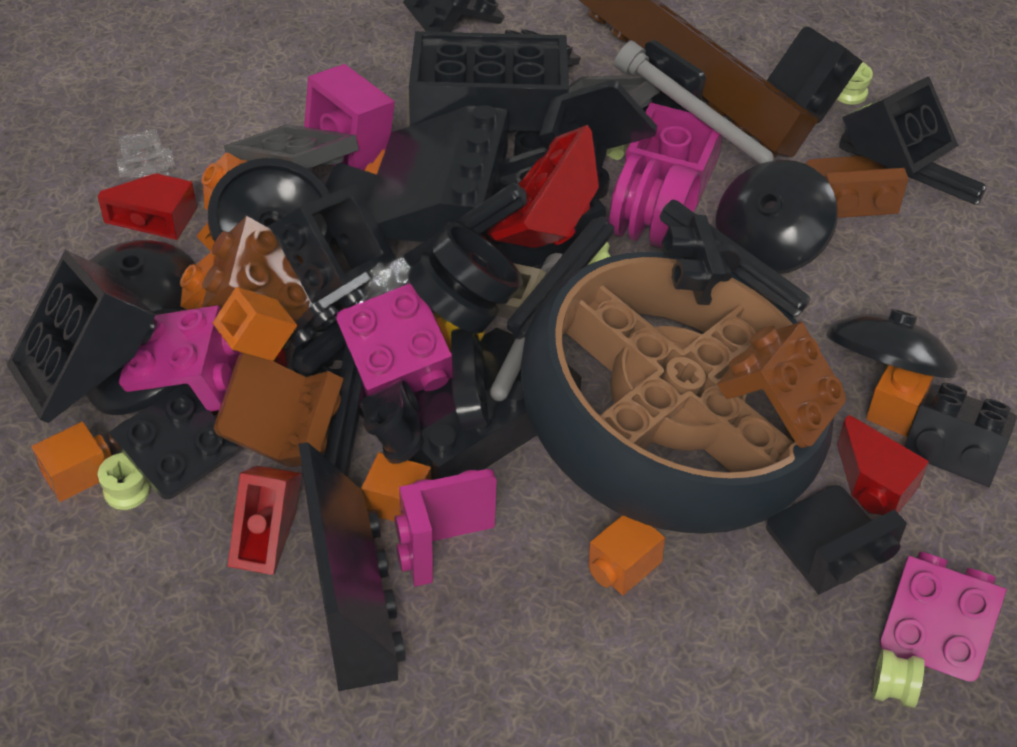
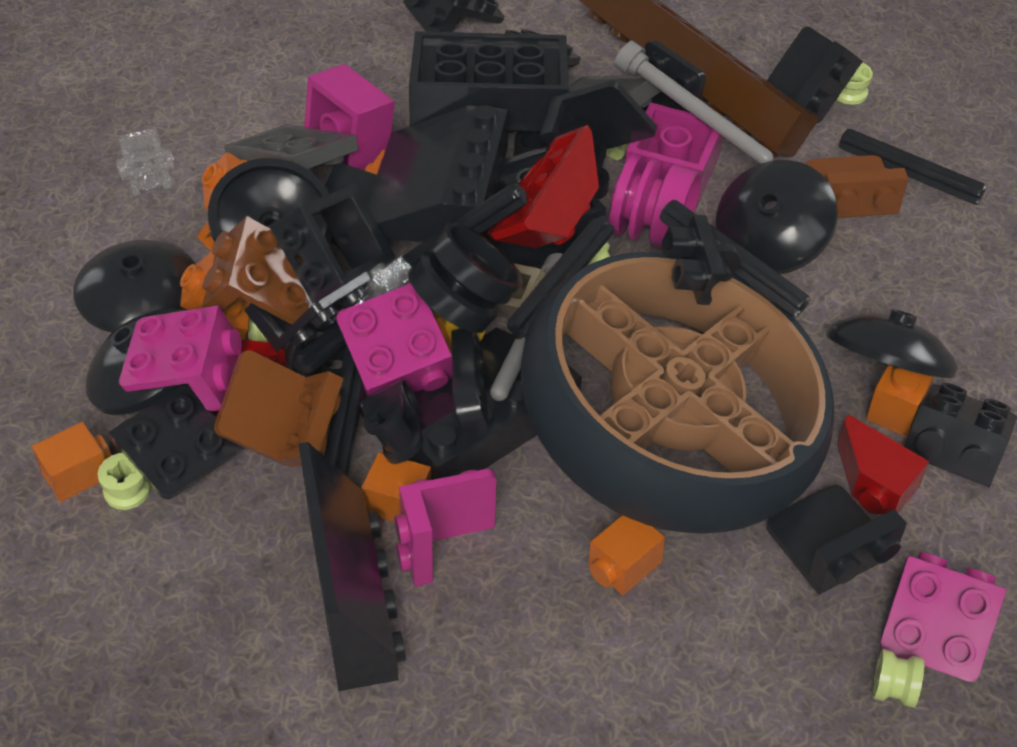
black slope [7,250,156,423] -> none
red slope [97,173,197,240] -> none
orange brick [212,286,298,361] -> none
red slope [227,465,302,575] -> none
dark orange bracket [717,321,846,448] -> none
black slope [842,76,959,176] -> none

